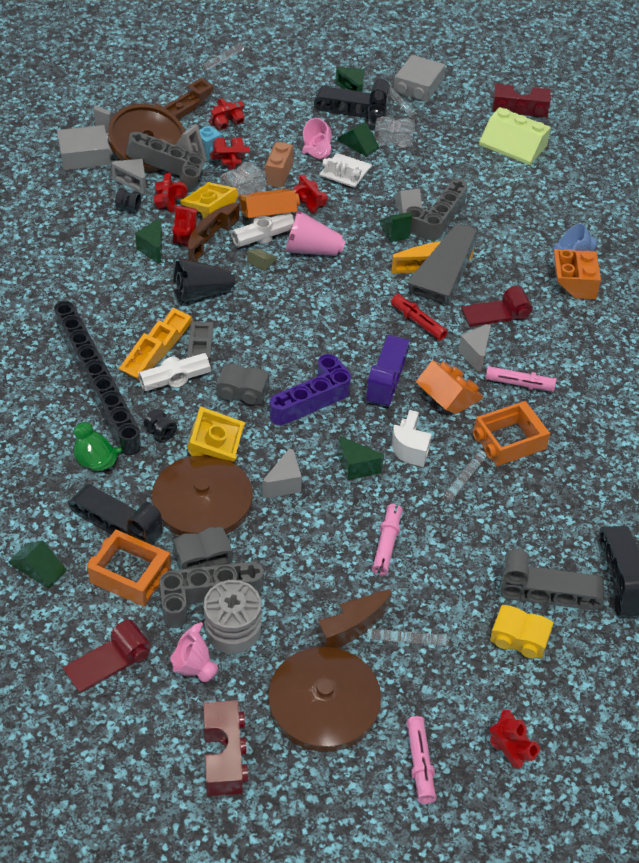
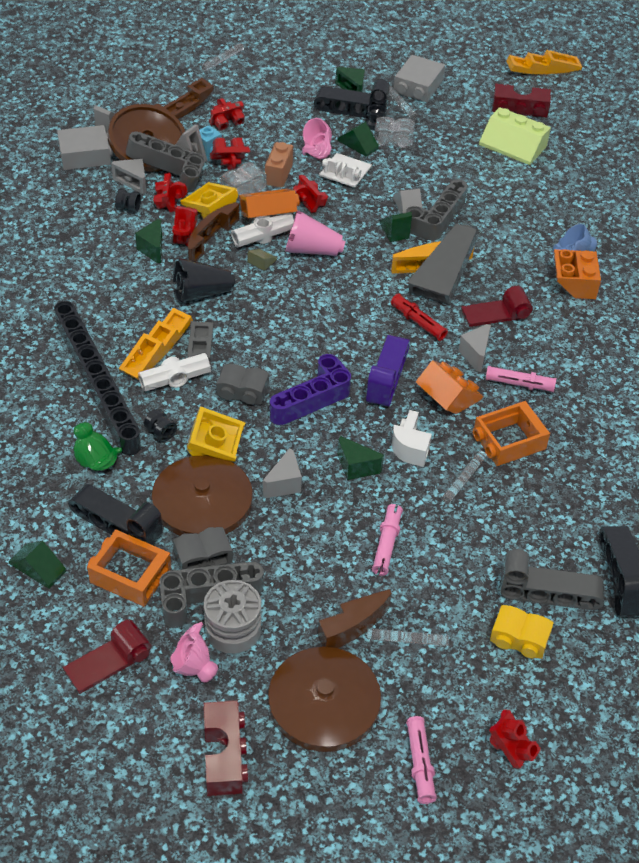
none -> light orange slope [506,50,582,74]

